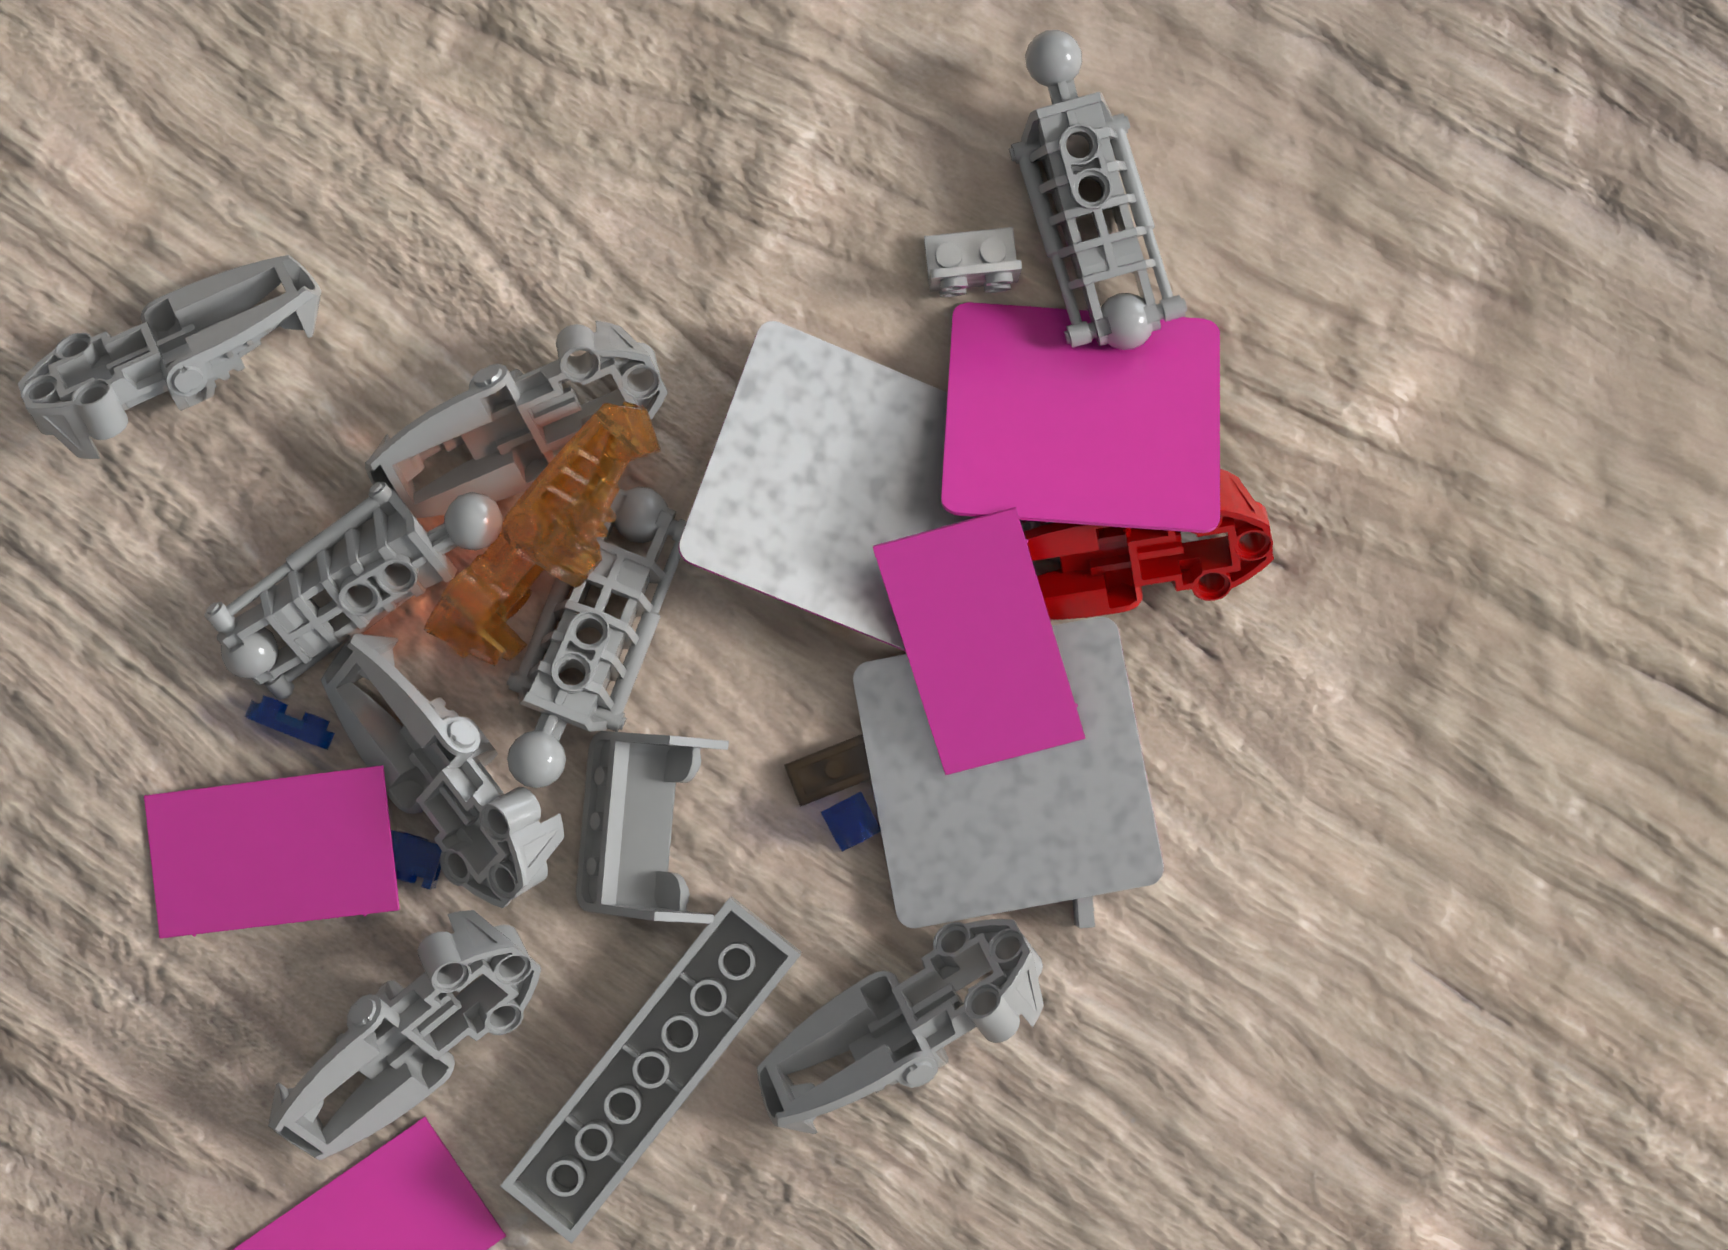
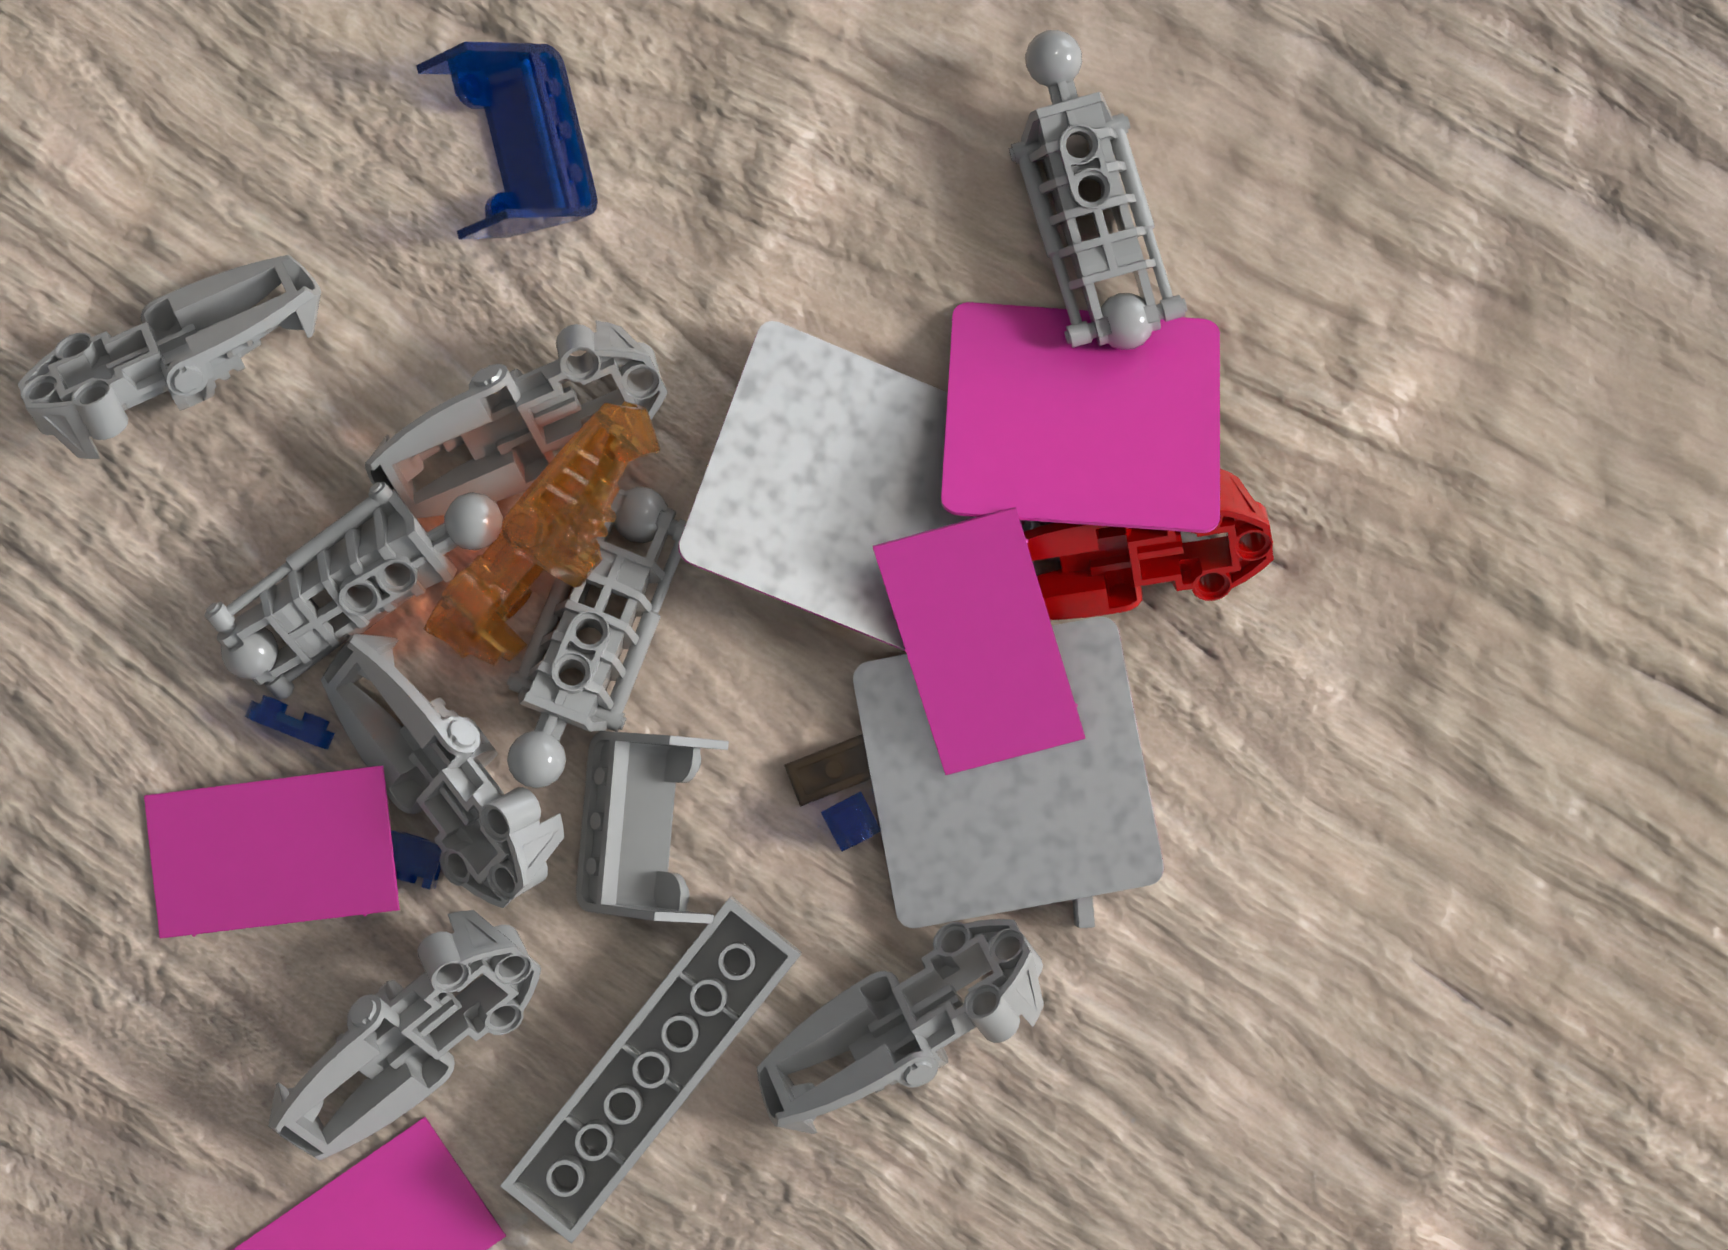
light grey bracket [924,227,1022,297] -> none
none -> clear blue windscreen [416,42,598,240]

